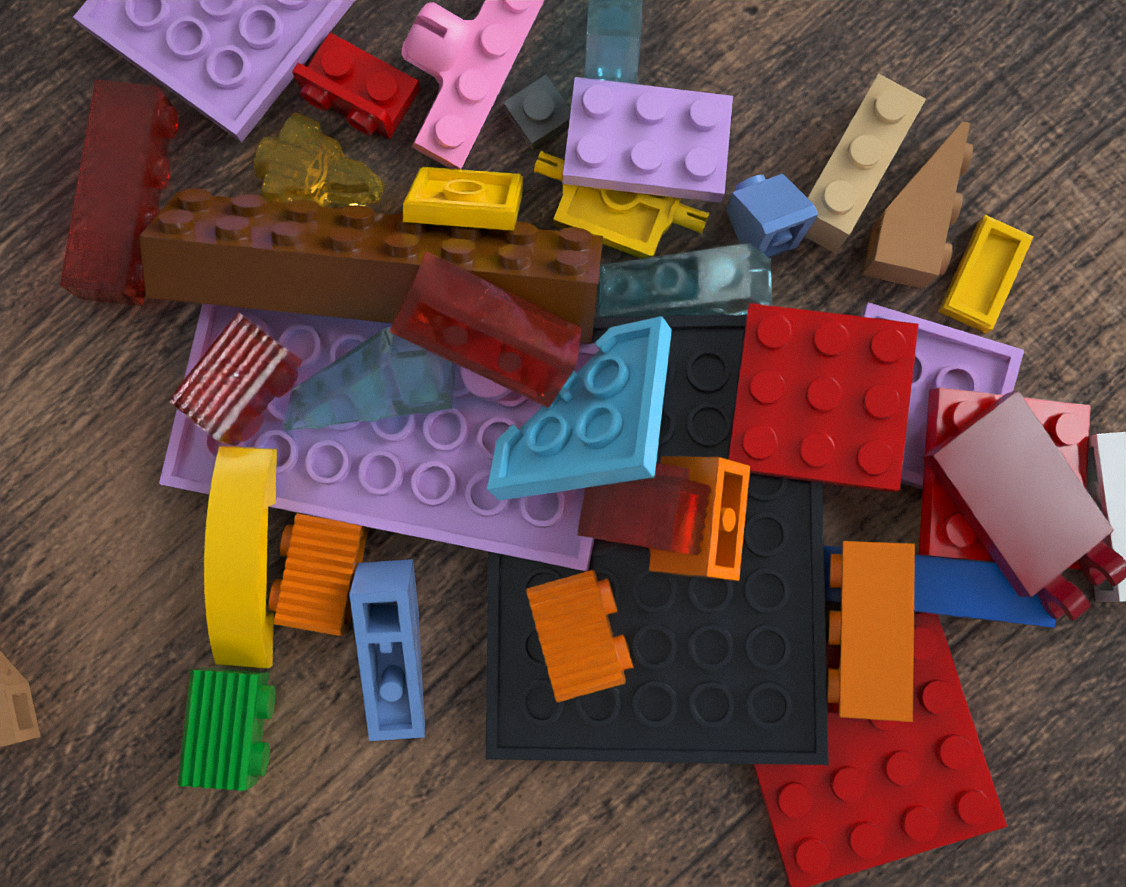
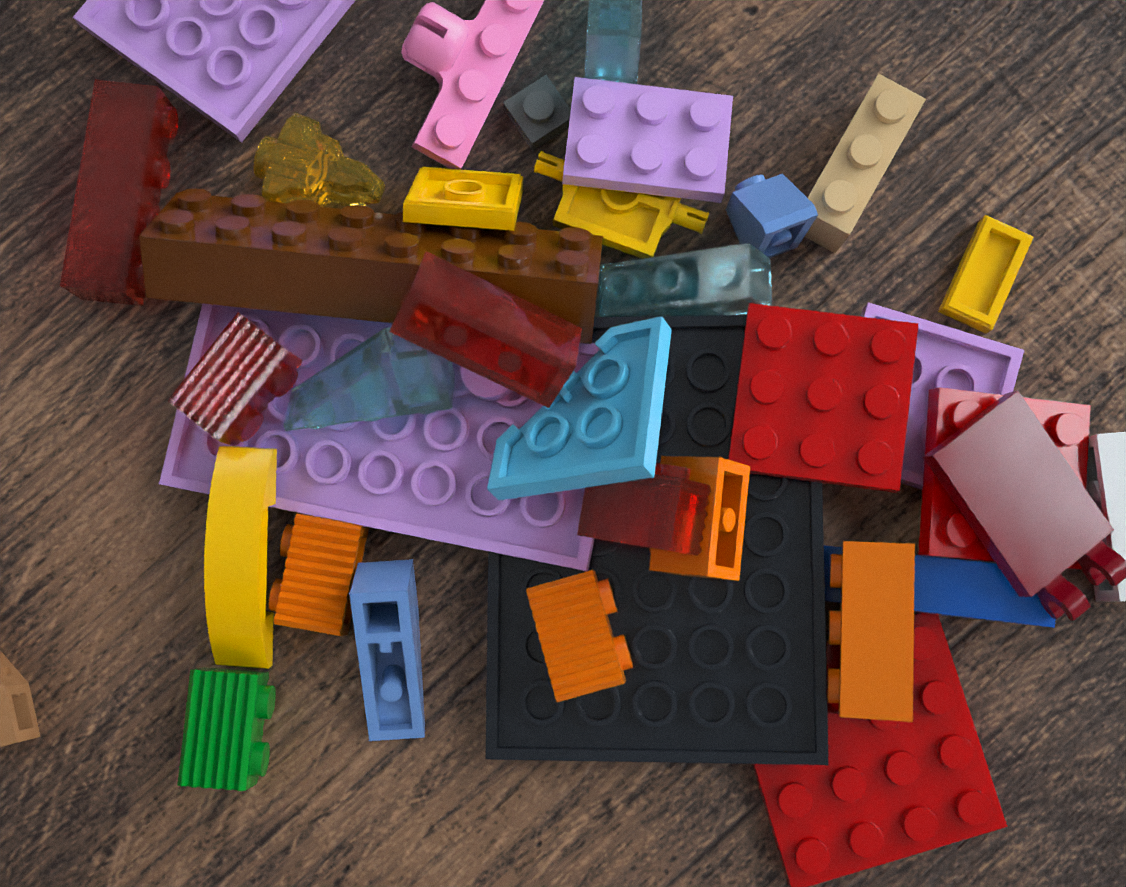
red bracket [292,32,421,140] -> none
medium nougat slope [862,121,973,289] -> none

